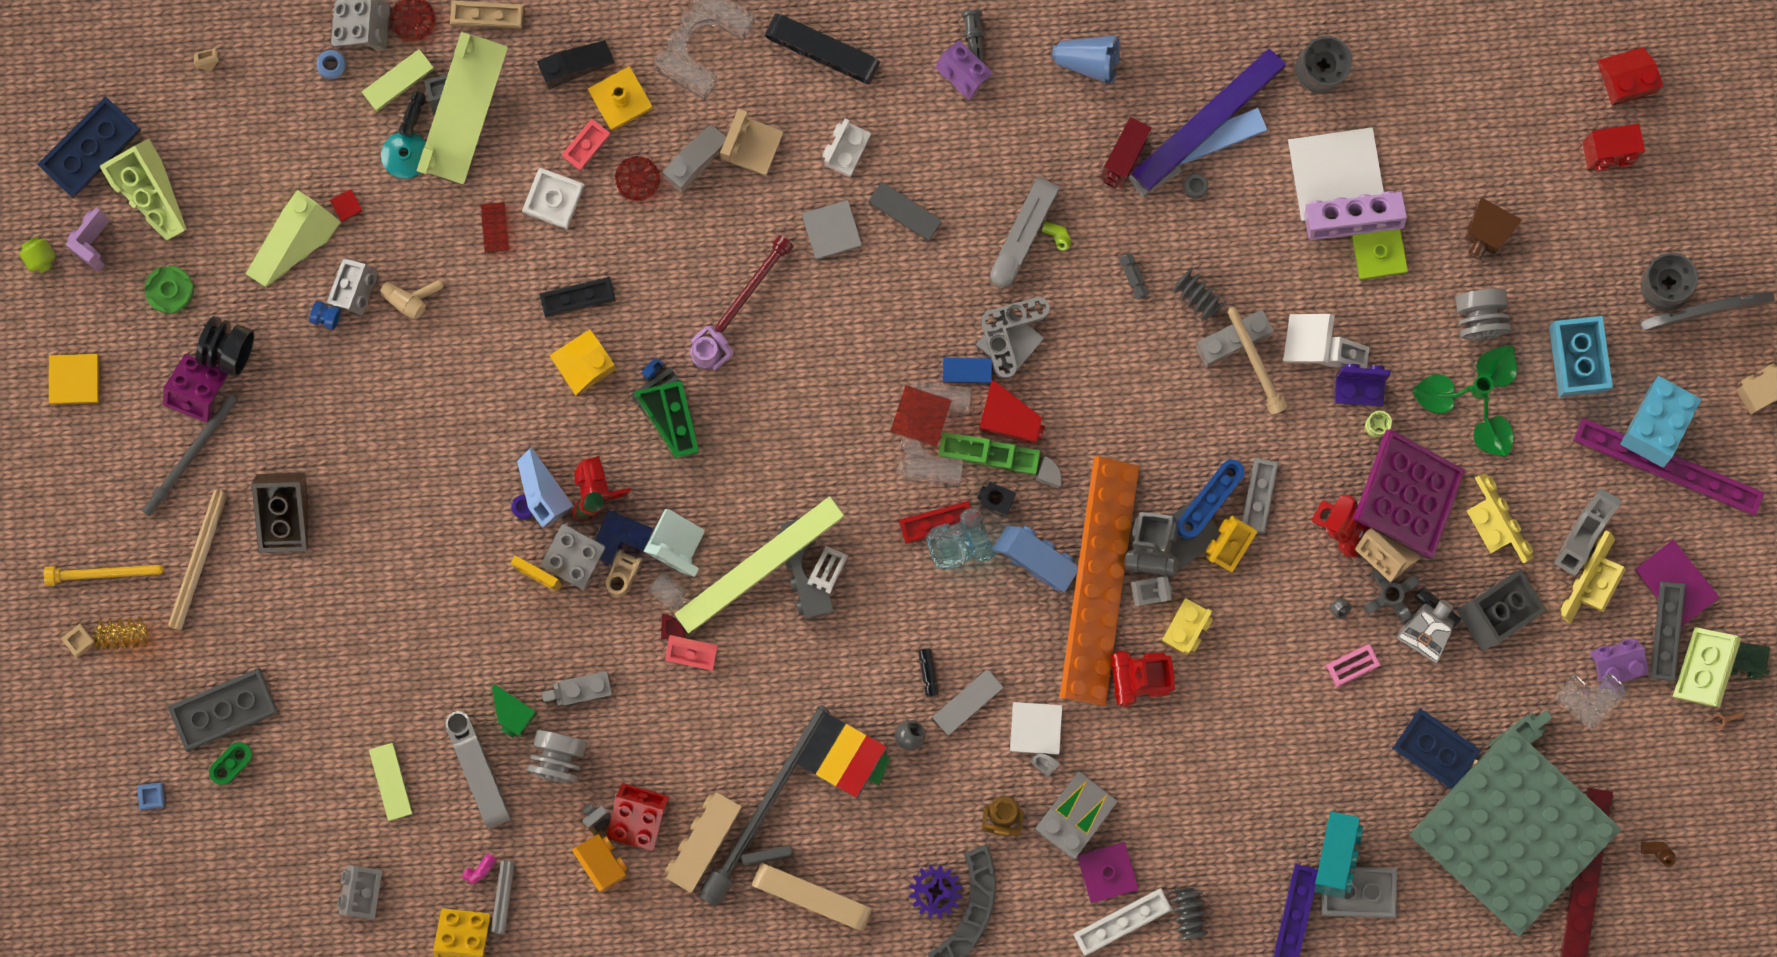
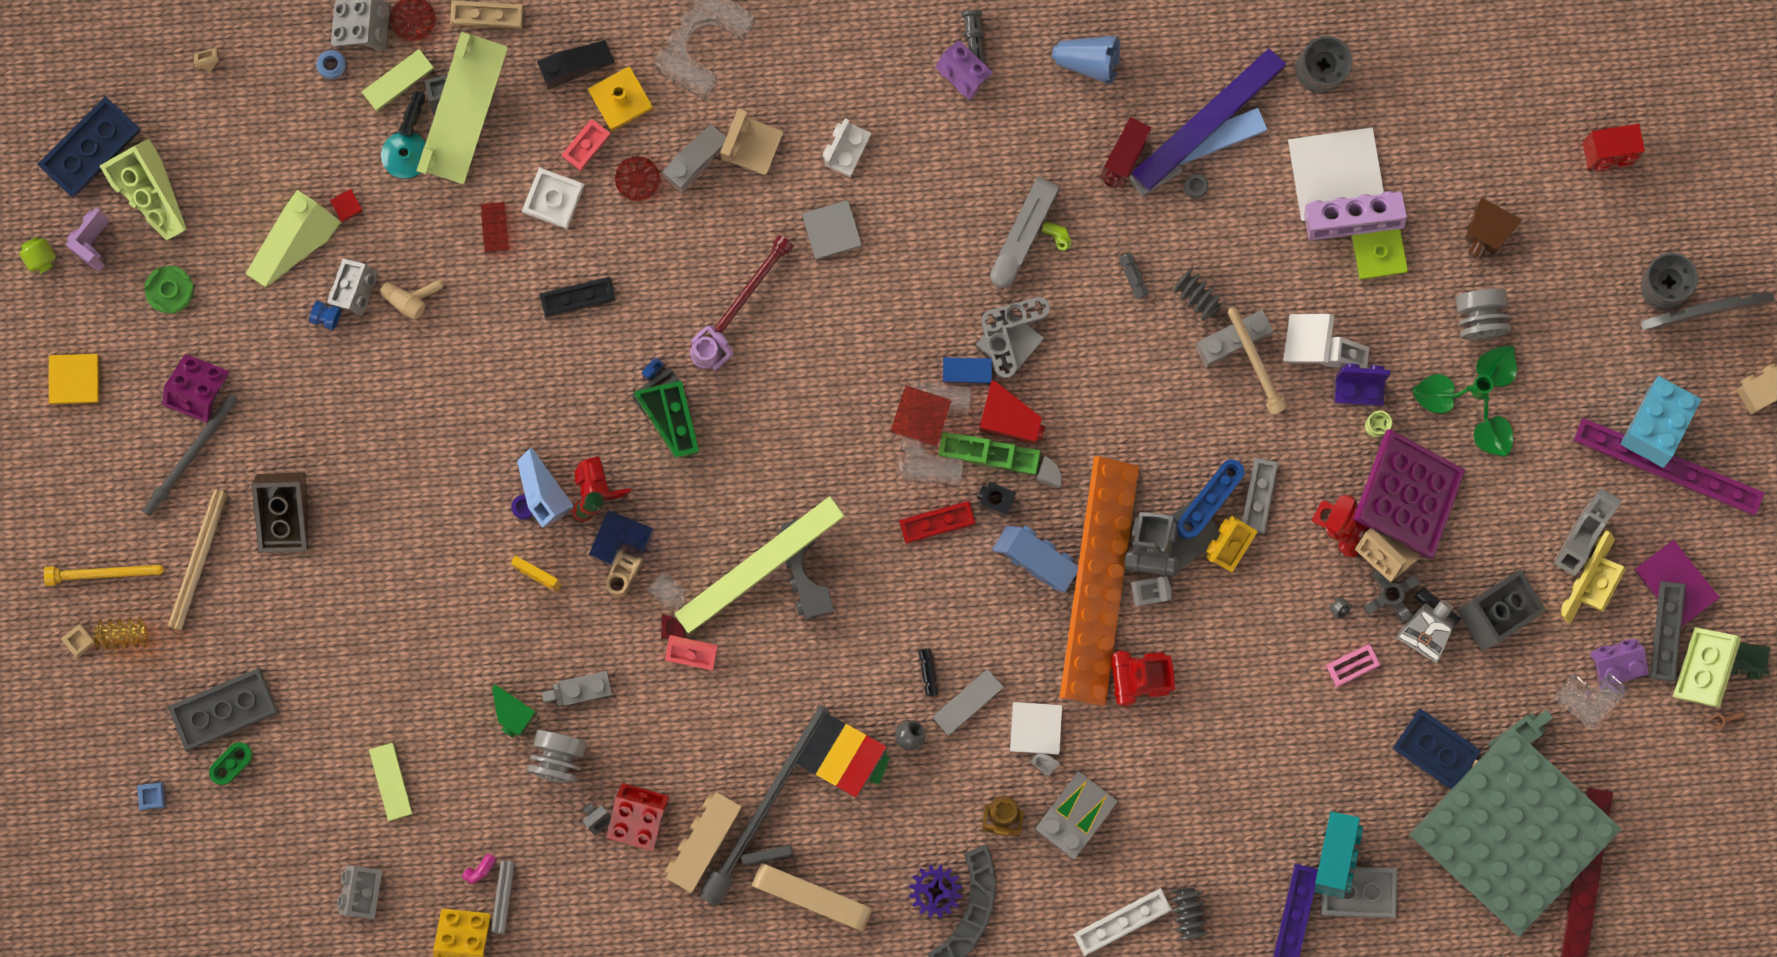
black wheel [195,316,255,377] -> none
light grey piece [445,711,511,830] -> none
light grey bracket [540,524,605,590] -> none
yellow slope [549,329,617,396] -> none
light orange slope [572,834,628,893] -> none
light aqua bracket [643,509,705,577] -> none
black beam [764,13,881,84] -> none
white tile [807,546,848,594] -> none
dark grey tile [868,182,942,242] -> none
clear light blue piece [926,508,995,570] -> none
magenta plate [1077,842,1139,903] -> none
light yellow bracket [1161,598,1213,656] -> none
light yellow bracket [1467,473,1534,563] -> none
medium azure brick [1549,316,1613,397] -> none
red slope [1597,47,1664,106] -> none
reddish brown arm [1640,842,1676,867] -> none

